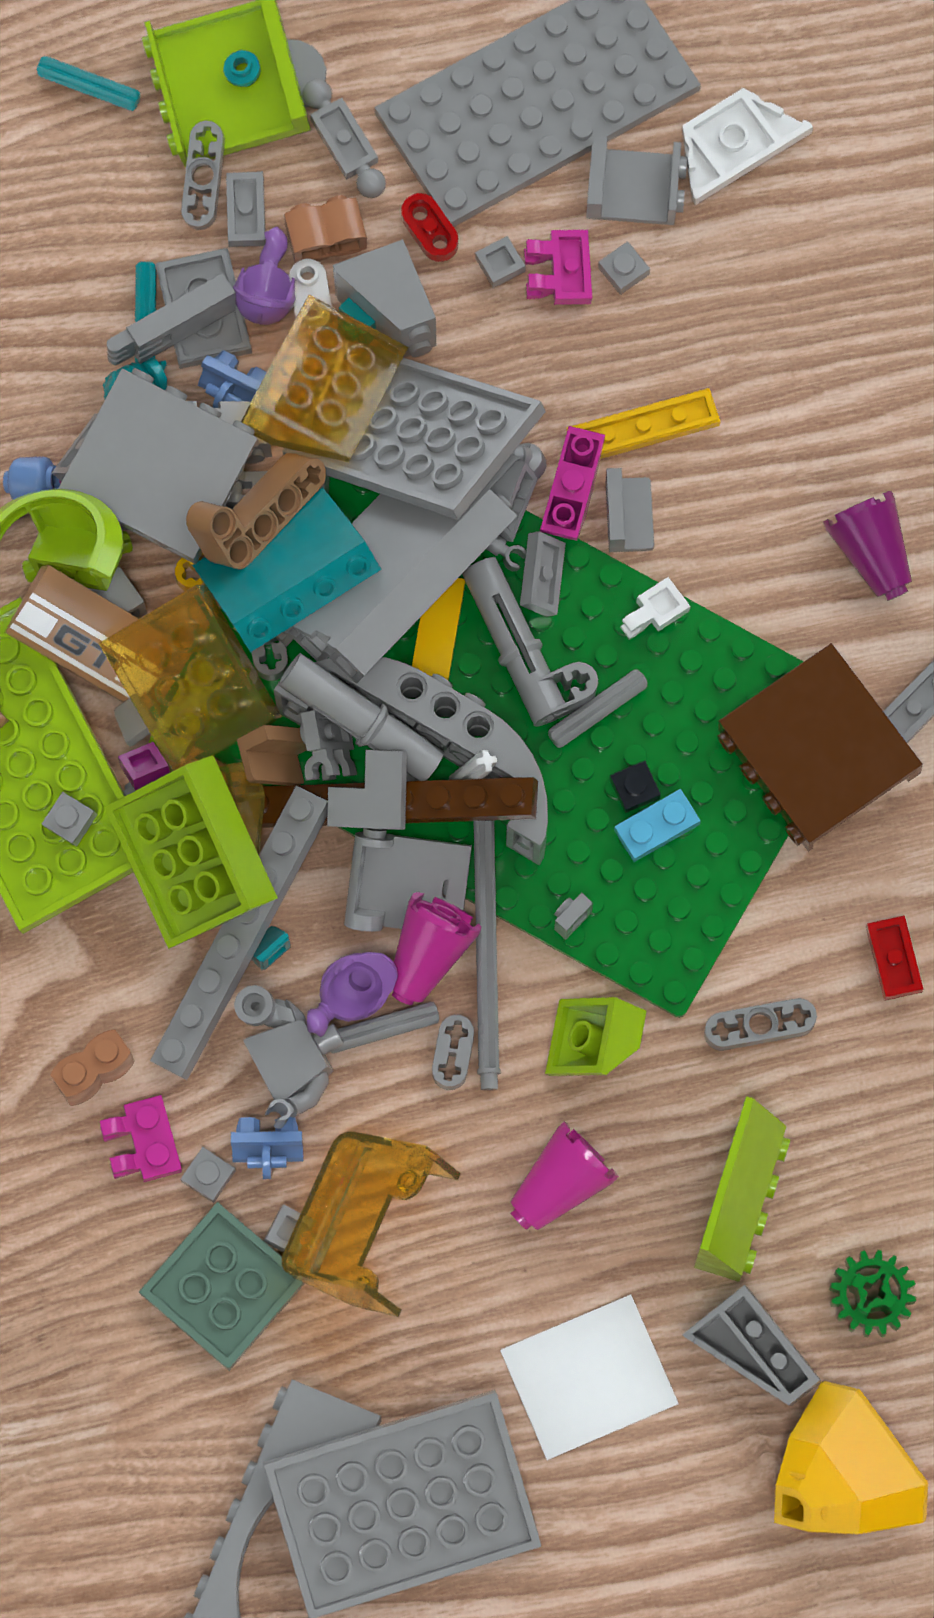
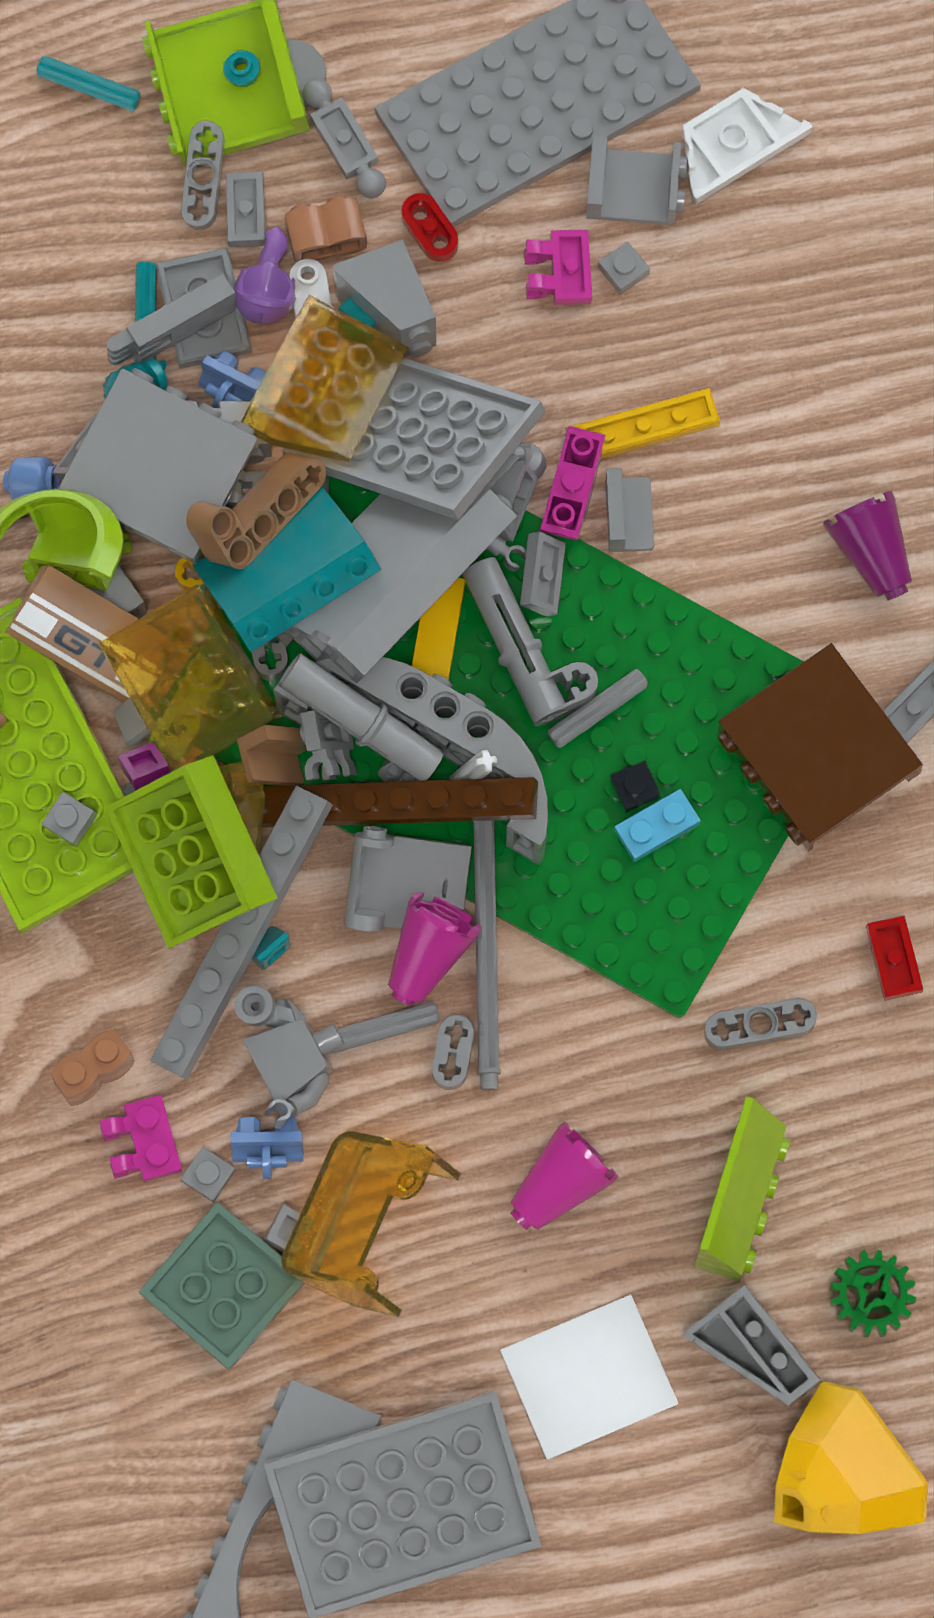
medium lavender piece [307,952,398,1037] -> none
light grey tile [327,750,407,830] -> none
light grey plate [475,236,526,288] -> none
lime slope [545,997,647,1076] -> none
light grey plate [554,893,593,940] -> none
white plate [620,577,690,639] -> none

